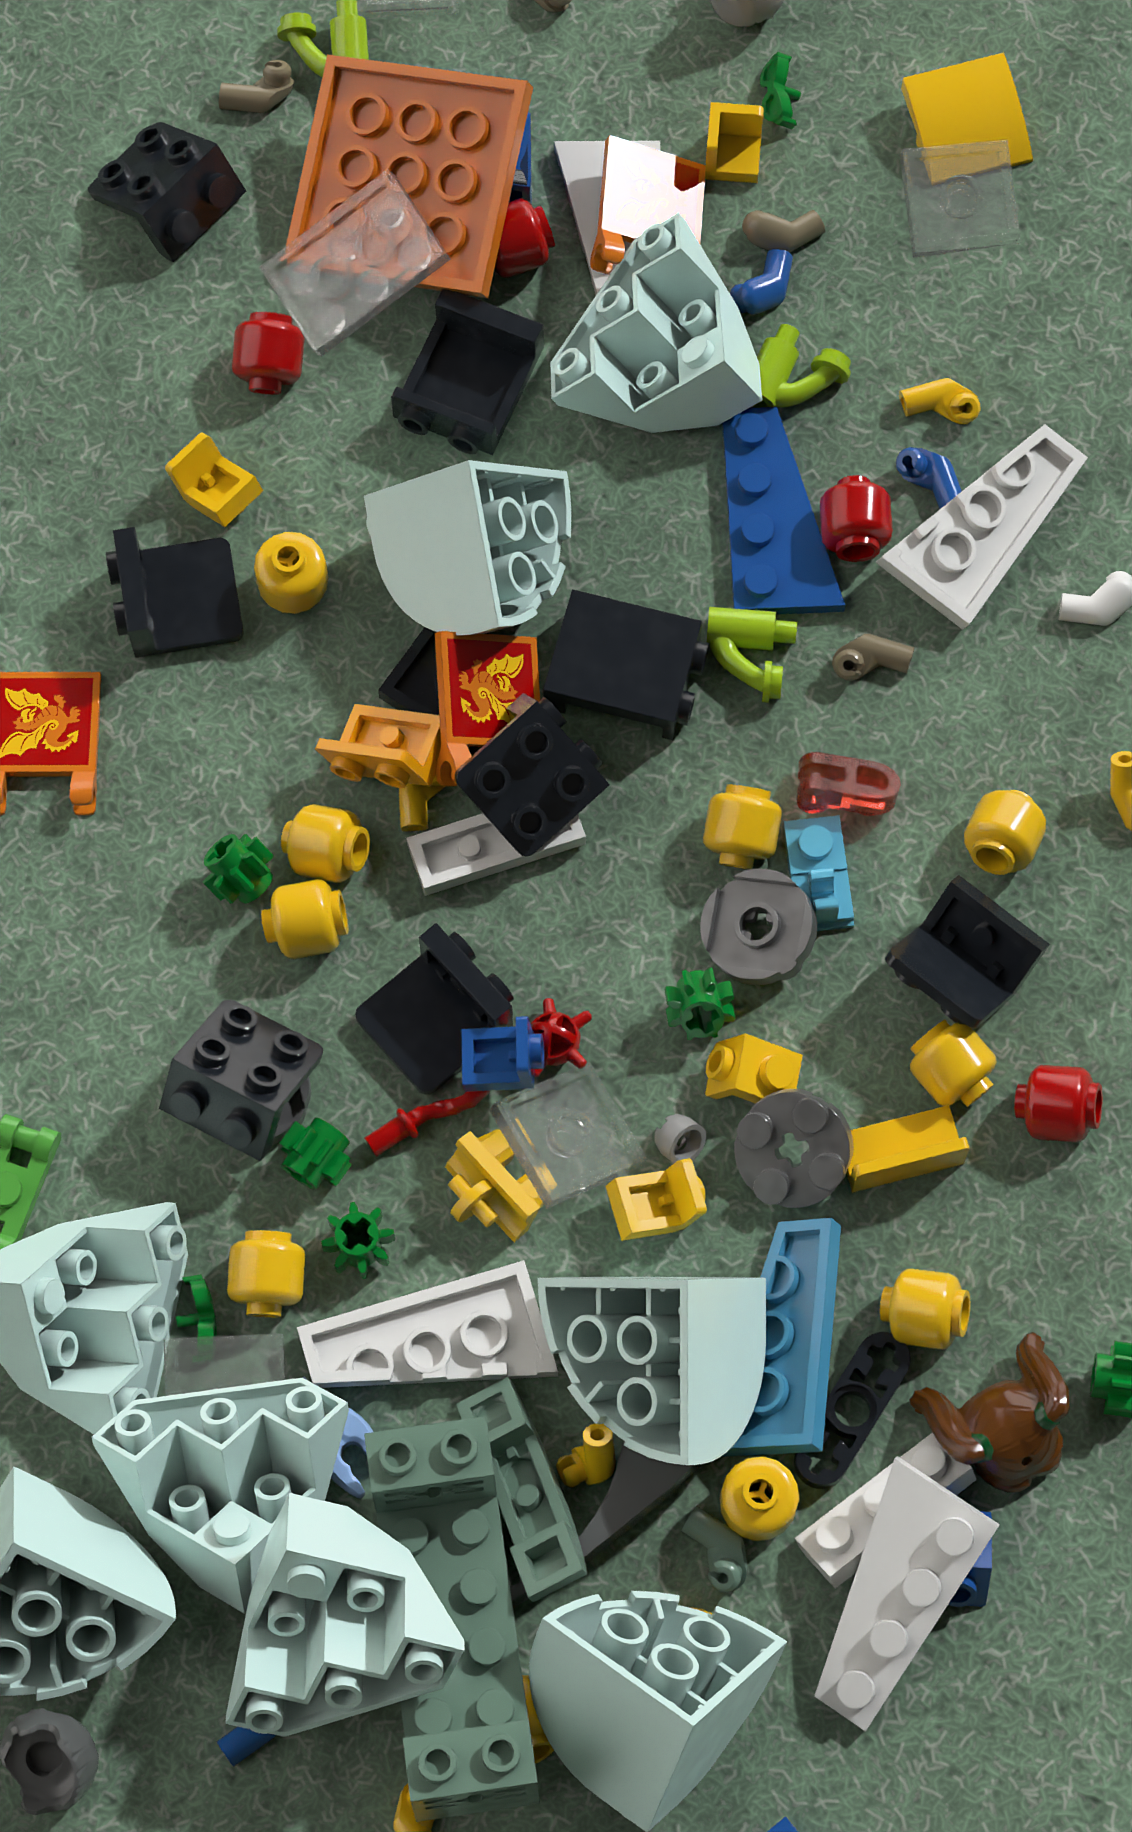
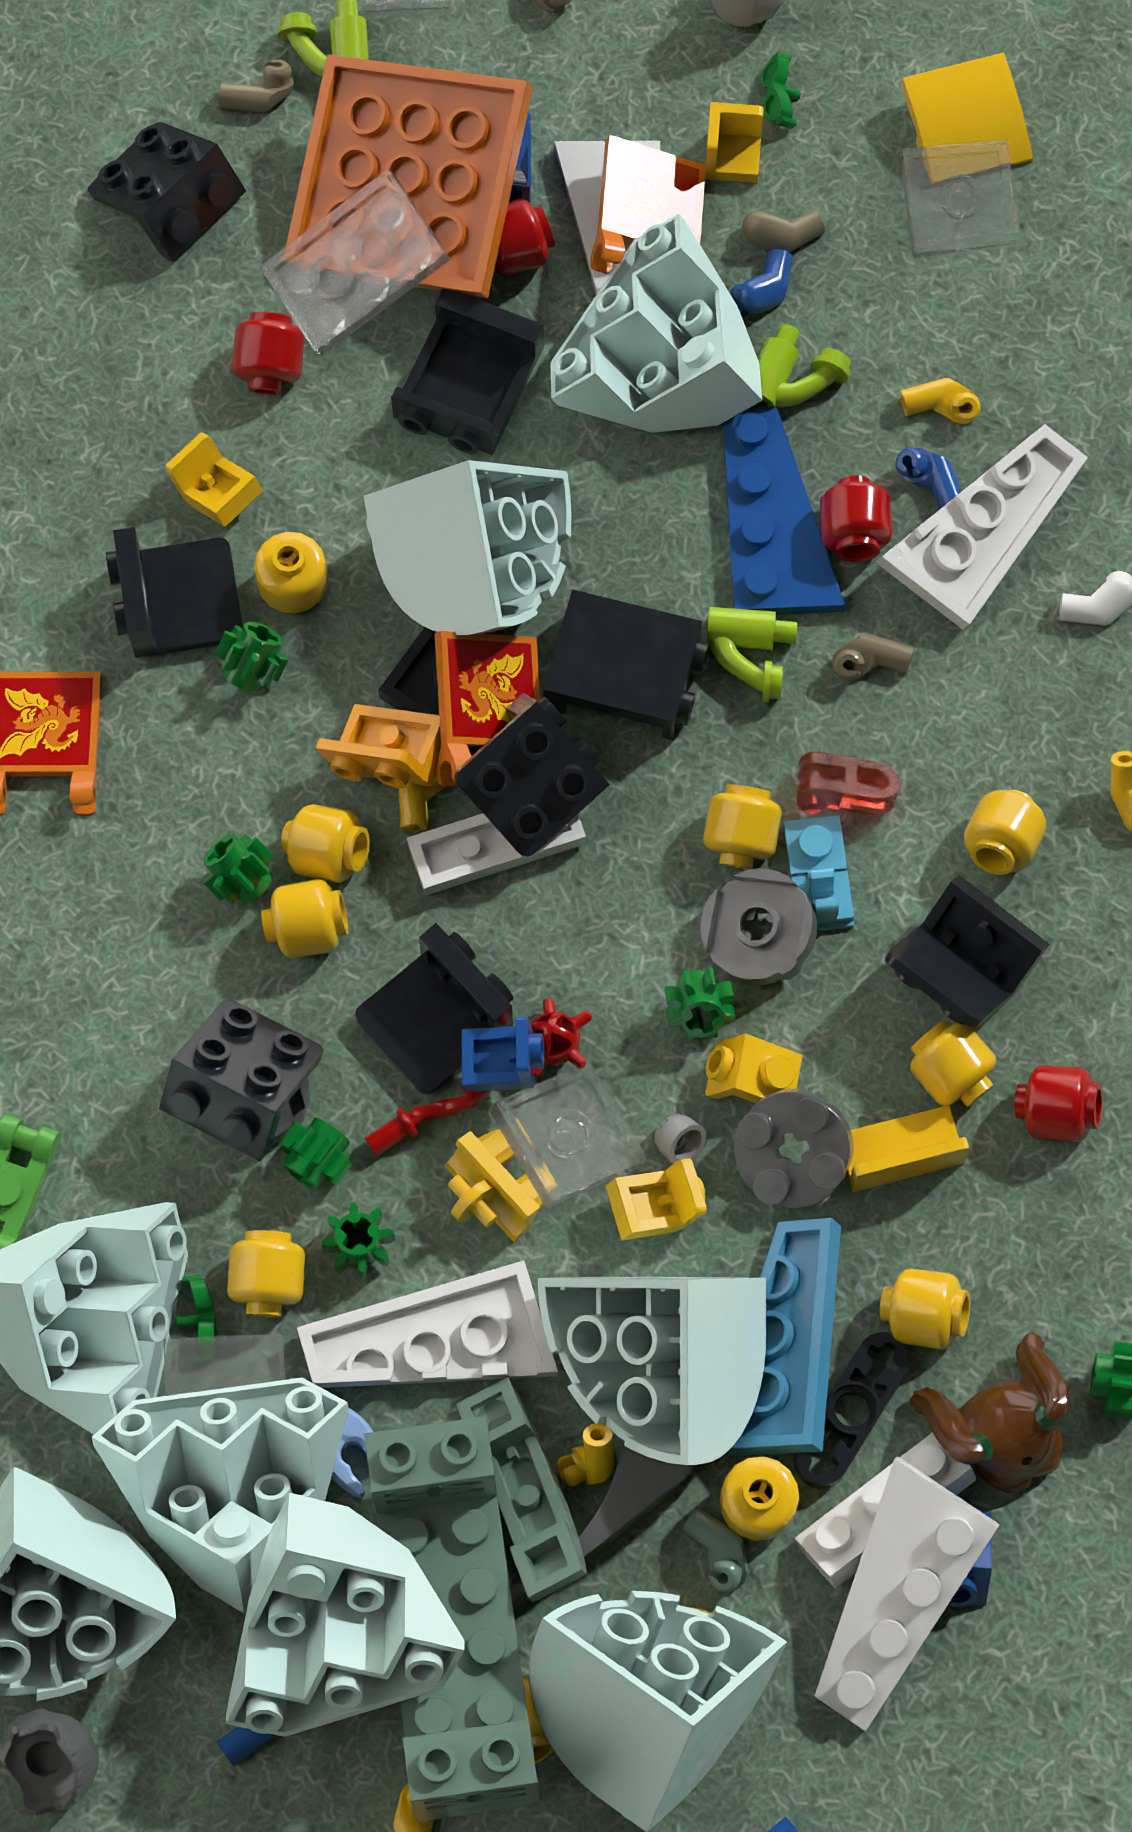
none -> green gear [215,621,289,691]

